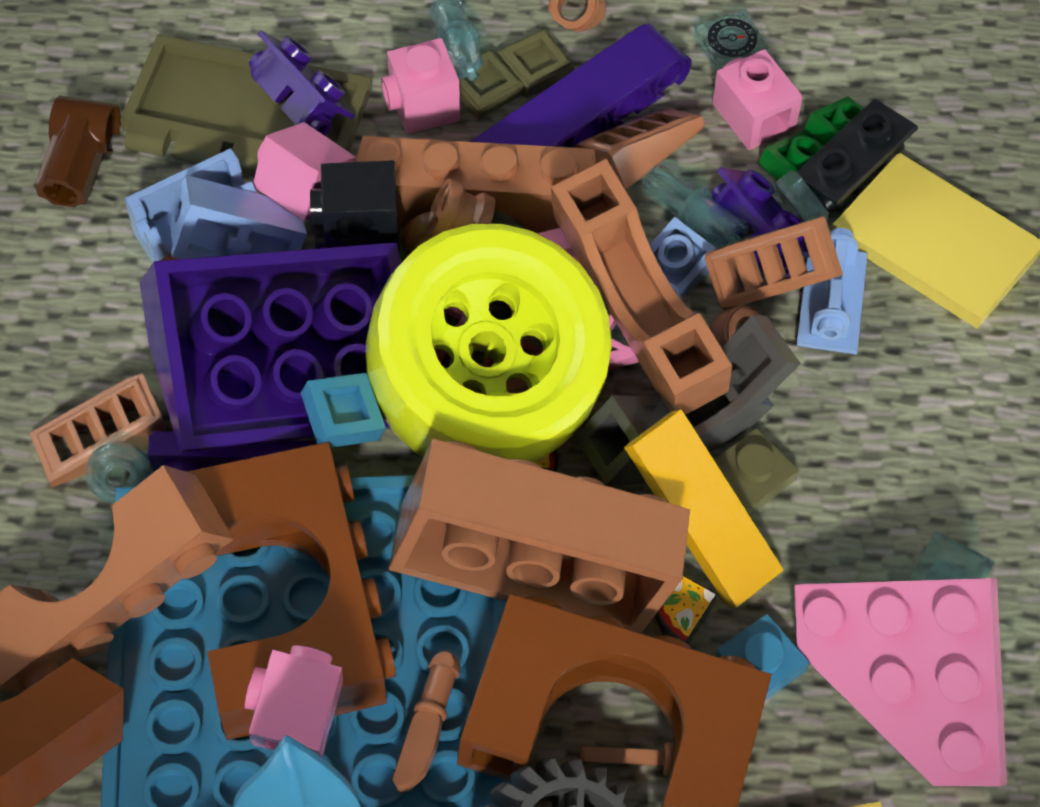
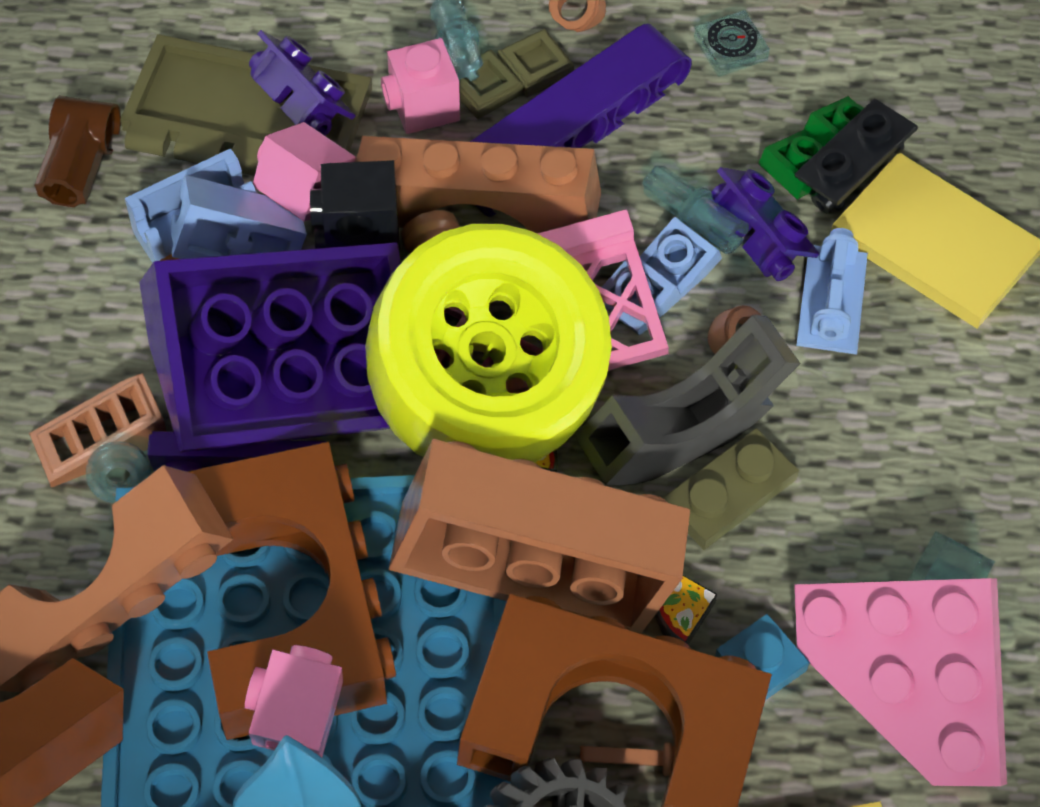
dark azure plate [301,373,386,448] -> none
nougat piece [392,651,461,794] -> none
nougat wheel [426,179,496,237] -> none
nougat arch [551,159,732,415] -> none
nougat slope [576,108,706,190] -> none
yellow tile [624,409,784,608] -> none
nougat slope [705,216,843,310] -> none
bright pink brick [712,49,803,150] -> none
clear light blue tile [775,170,829,222] -> none

